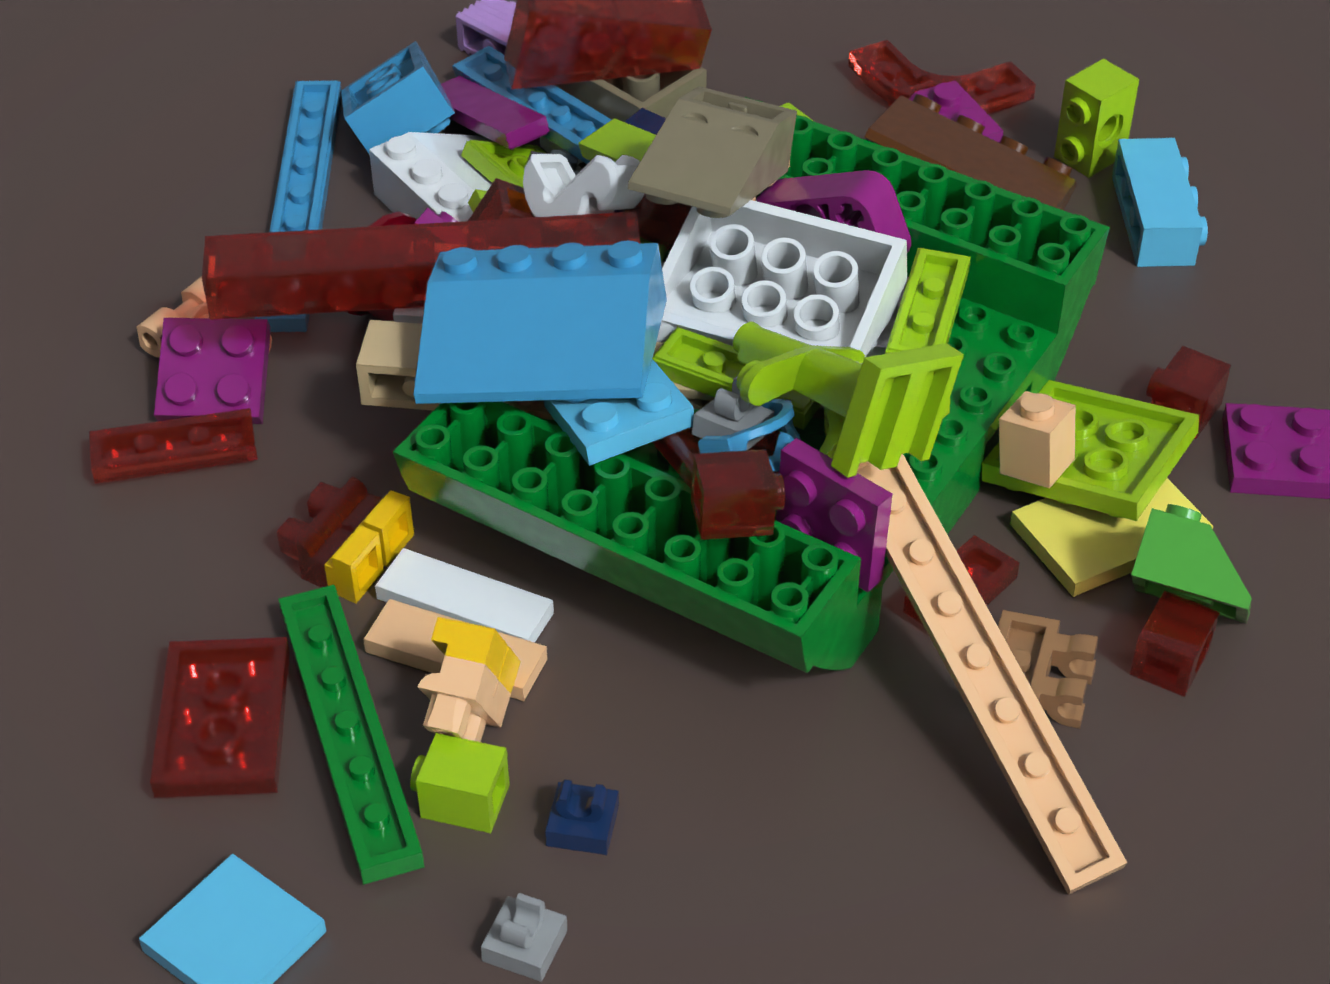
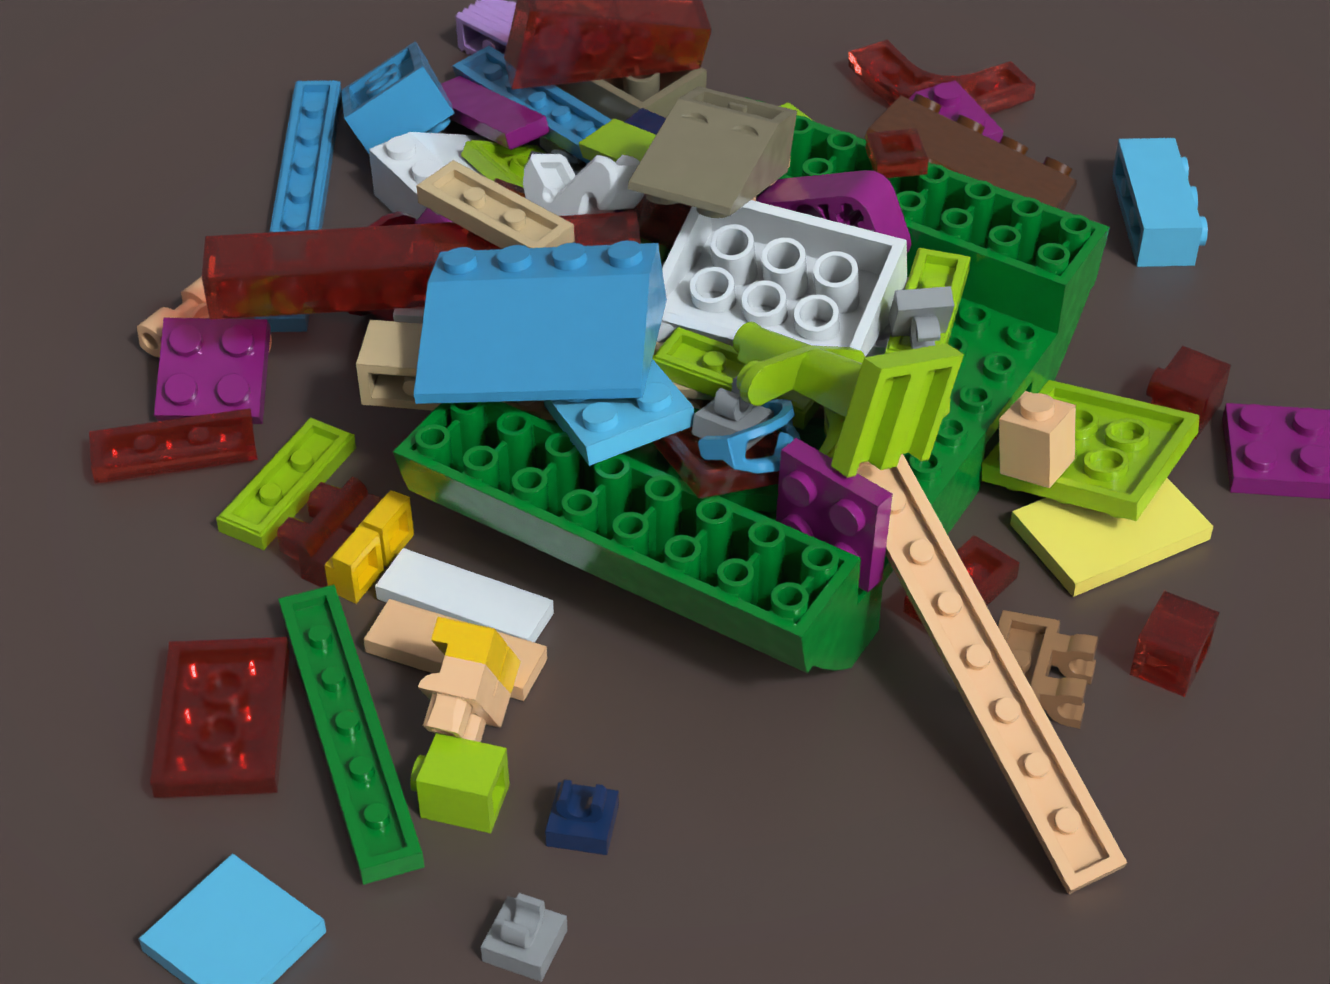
clear red brick [691,449,785,540] -> none
lime brick [1054,58,1139,178] -> none
bright green slope [1131,504,1252,624] -> none
none -> lime tile [216,417,356,550]
none -> tan plate [416,160,574,249]
none -> clear red tile [865,128,929,178]
none -> light grey tile [888,286,954,349]

